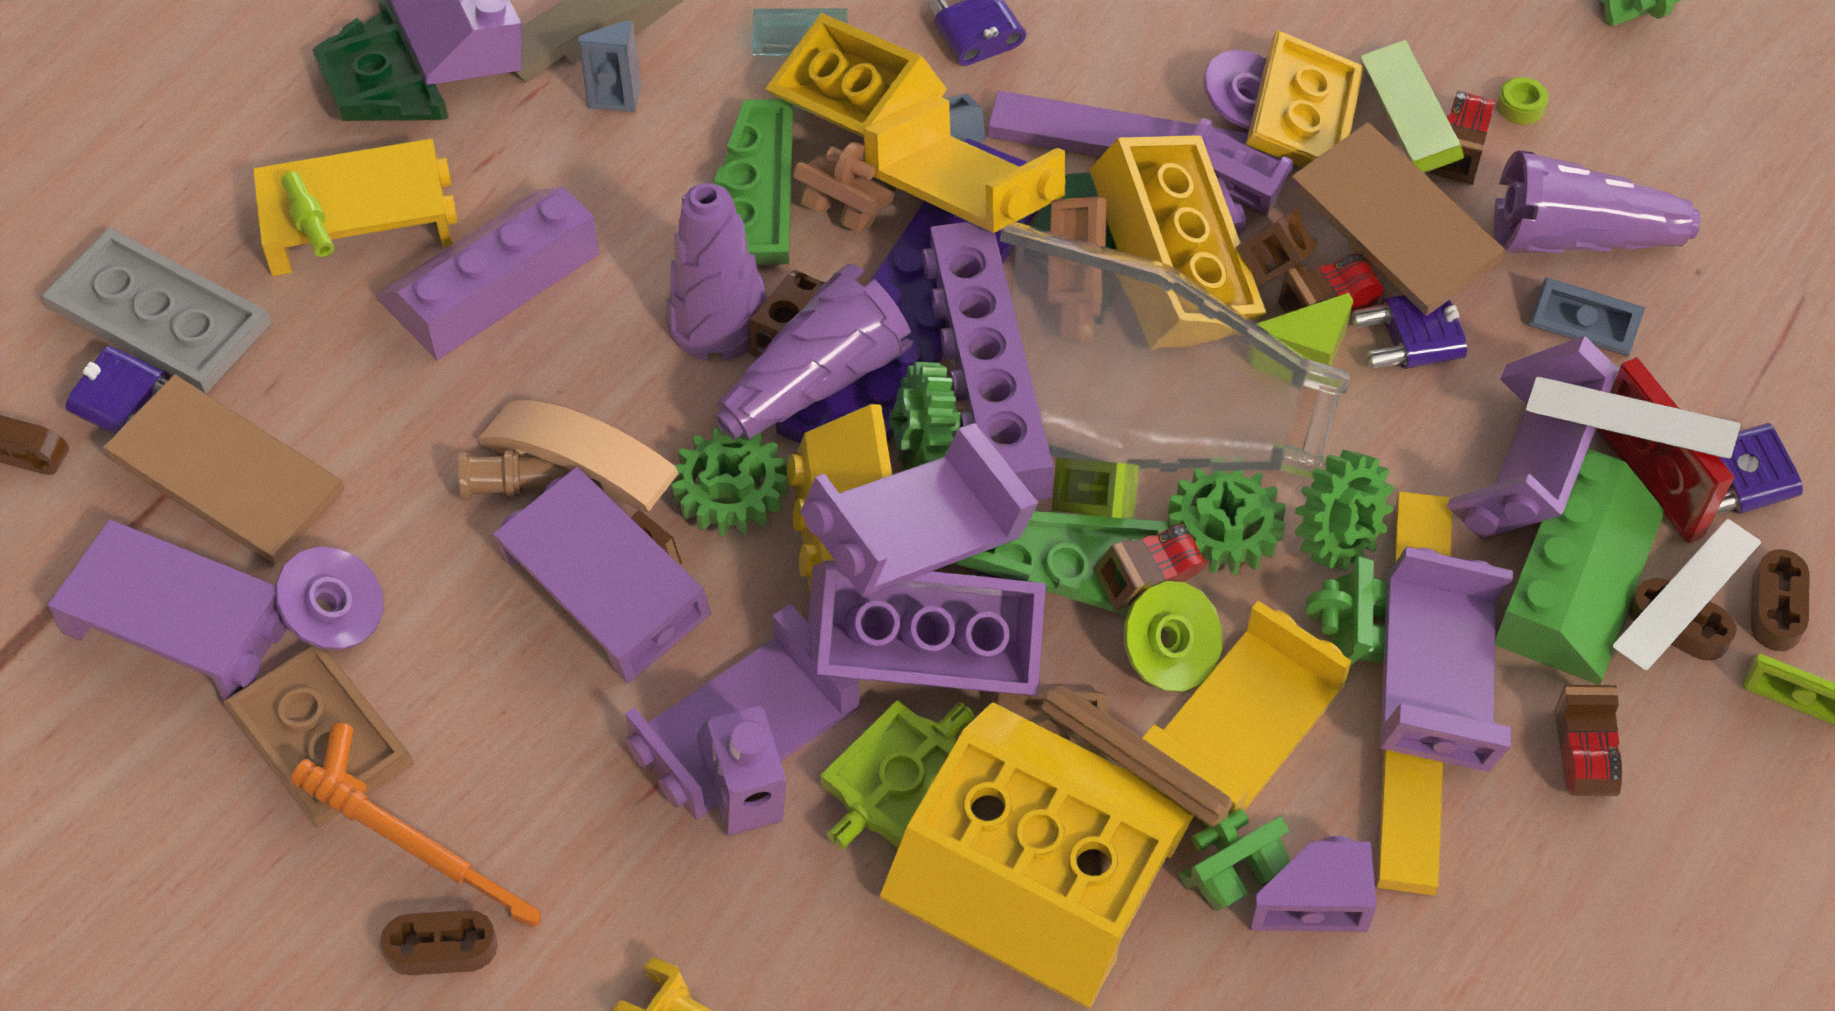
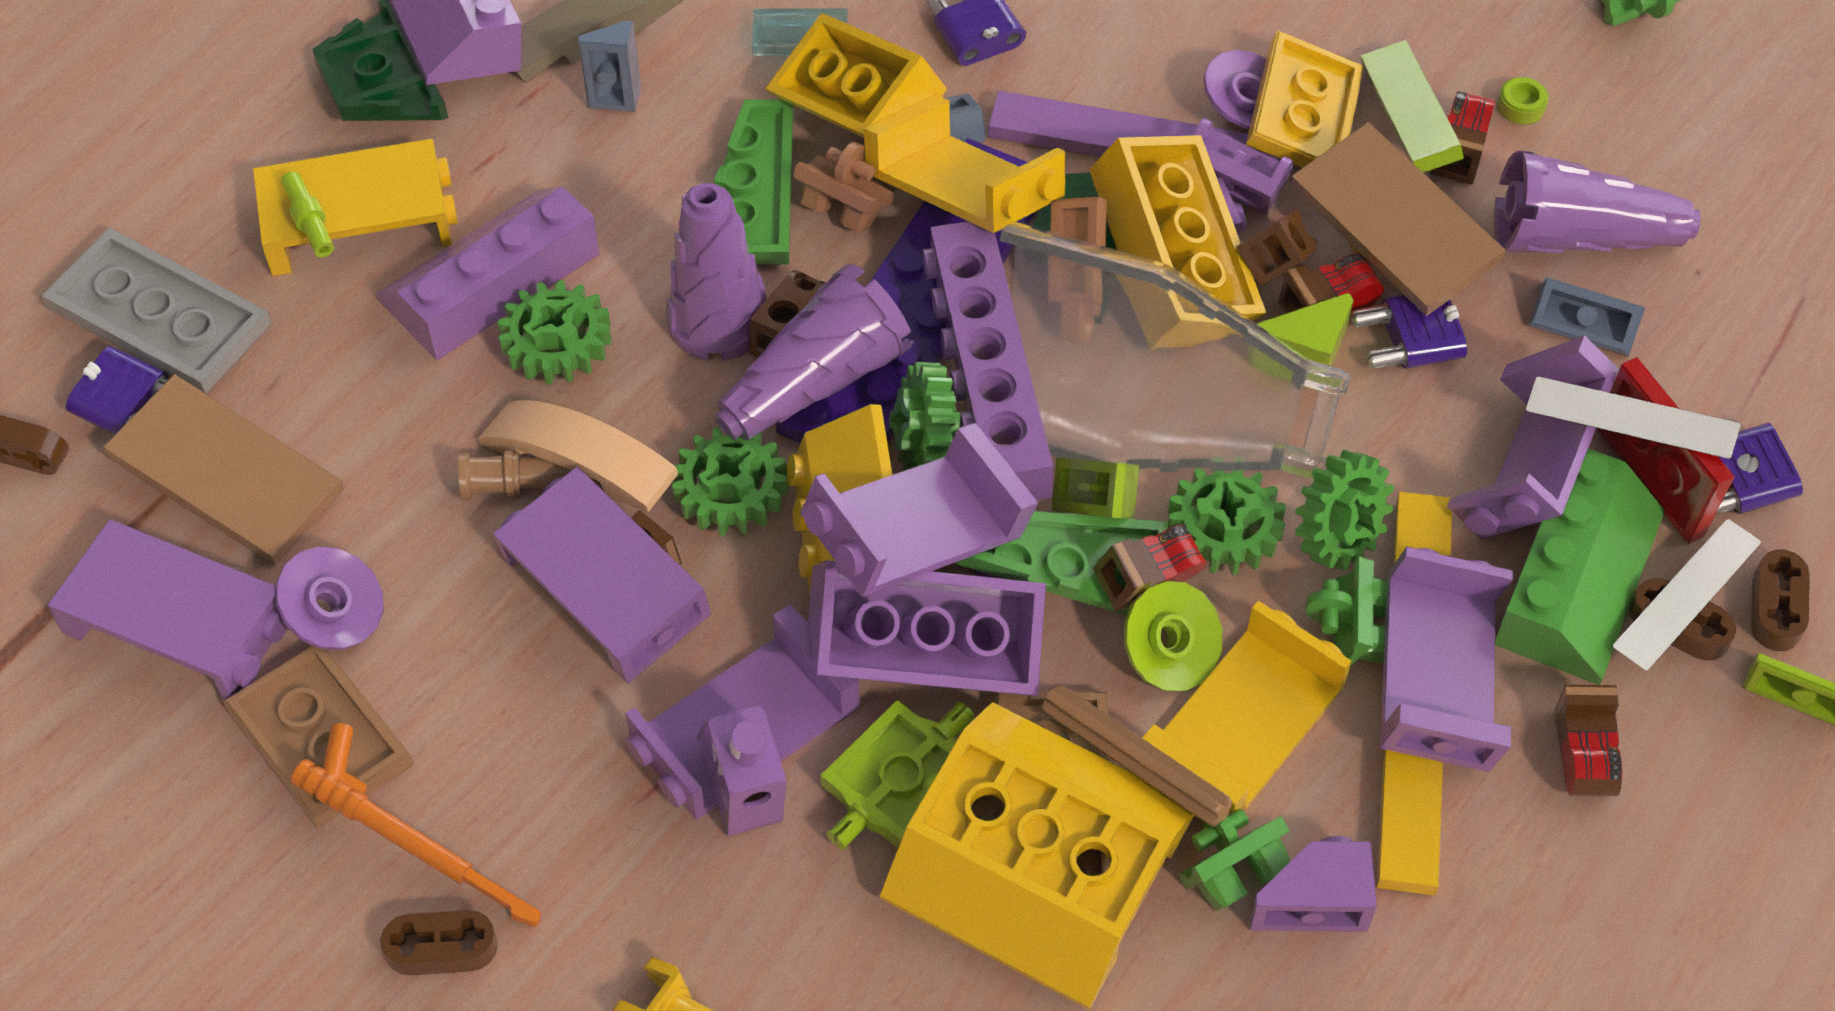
none -> bright green gear [498,280,612,384]

